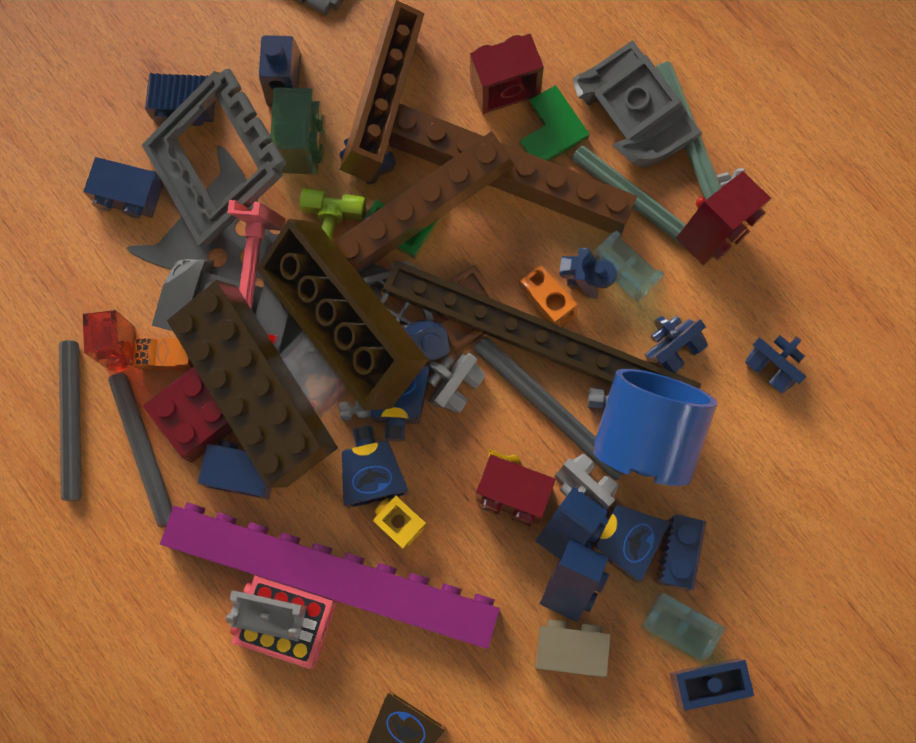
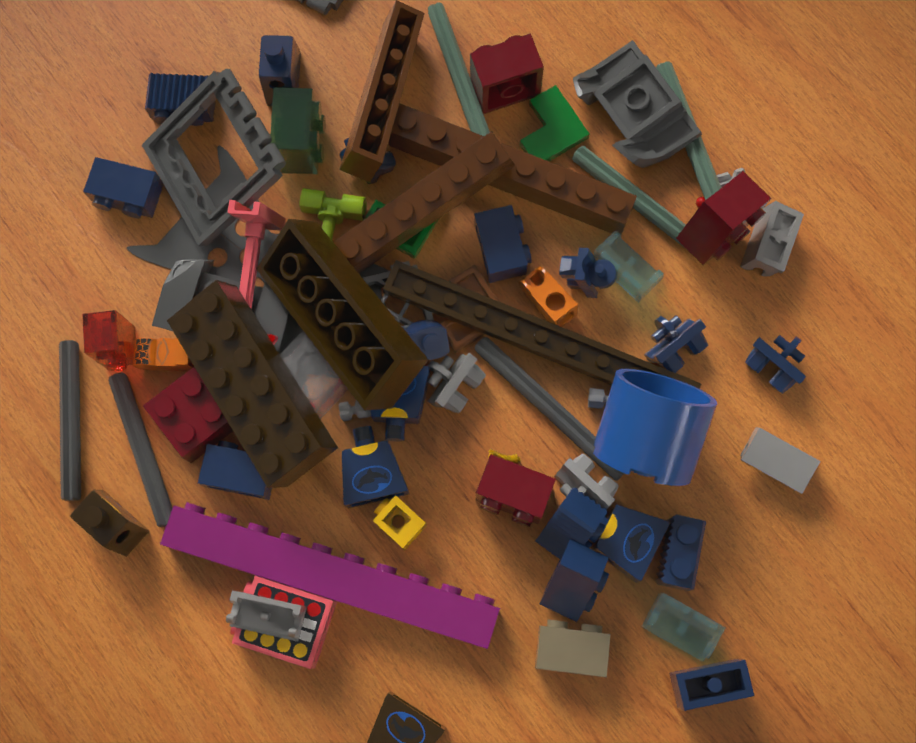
none -> dark brown torso [70,490,149,557]
none -> sand green axle [428,2,490,136]
none -> dark blue brick [474,205,532,283]
none -> light grey hinge [740,201,804,276]
none -> light grey hinge [740,427,821,494]

